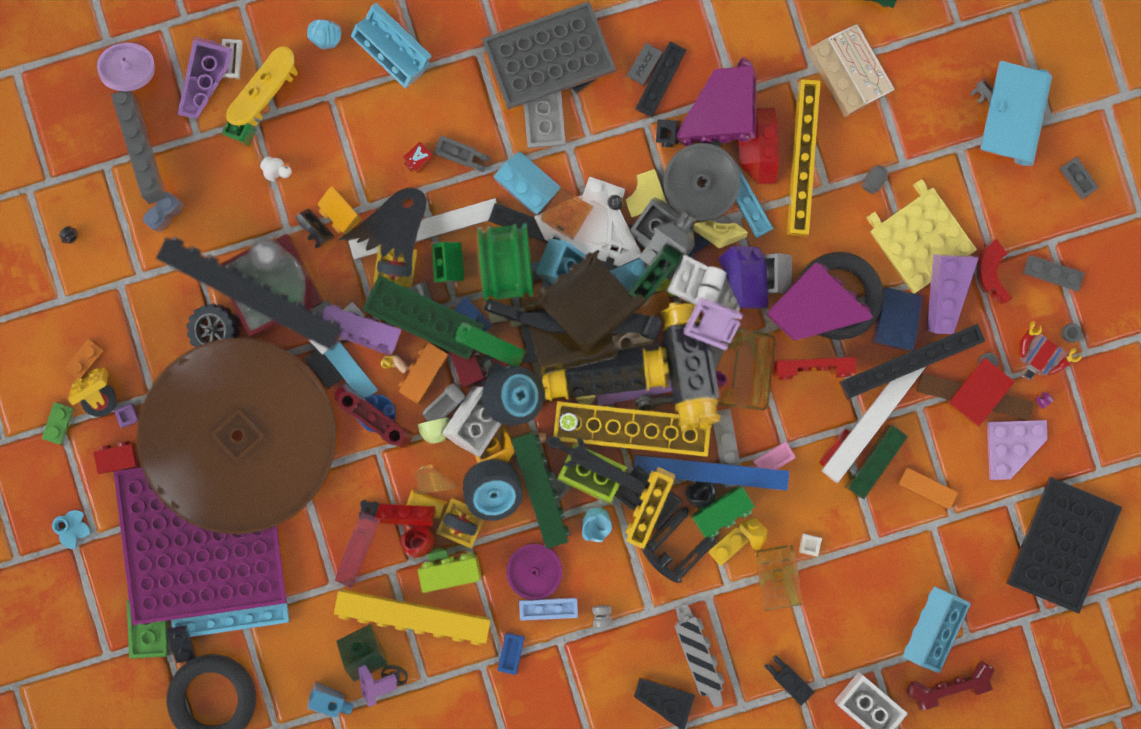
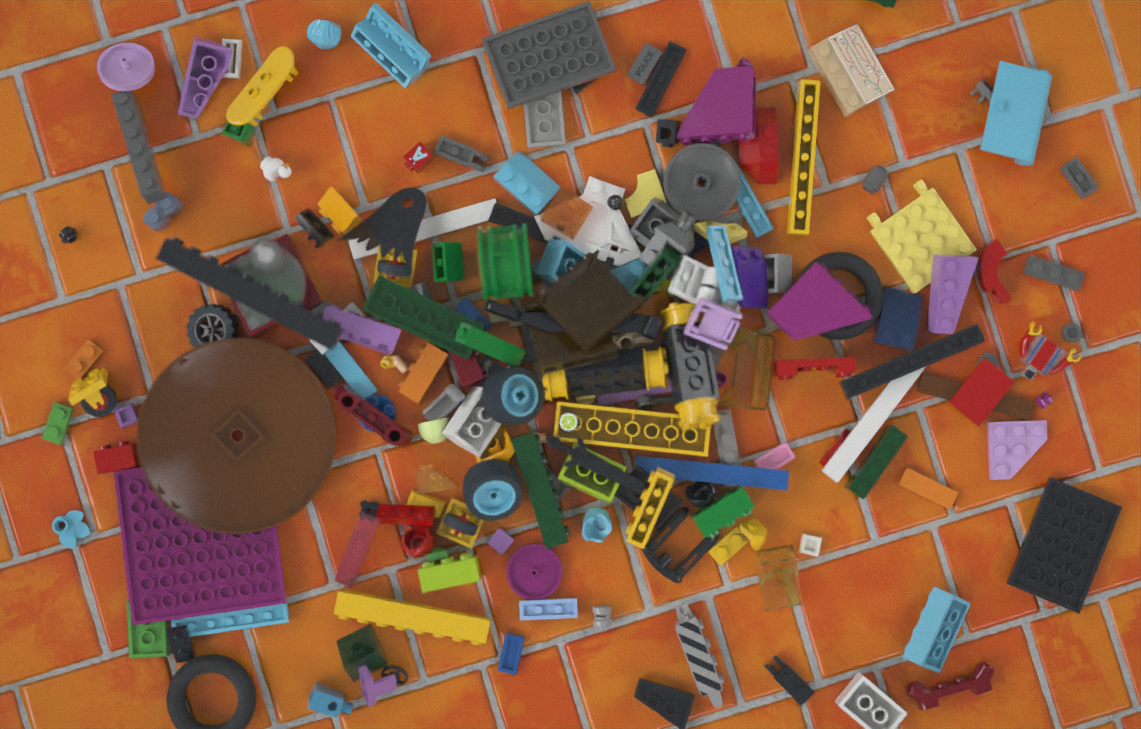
none -> medium lavender tile [487,528,514,555]
none -> medium azure tile [706,225,743,302]

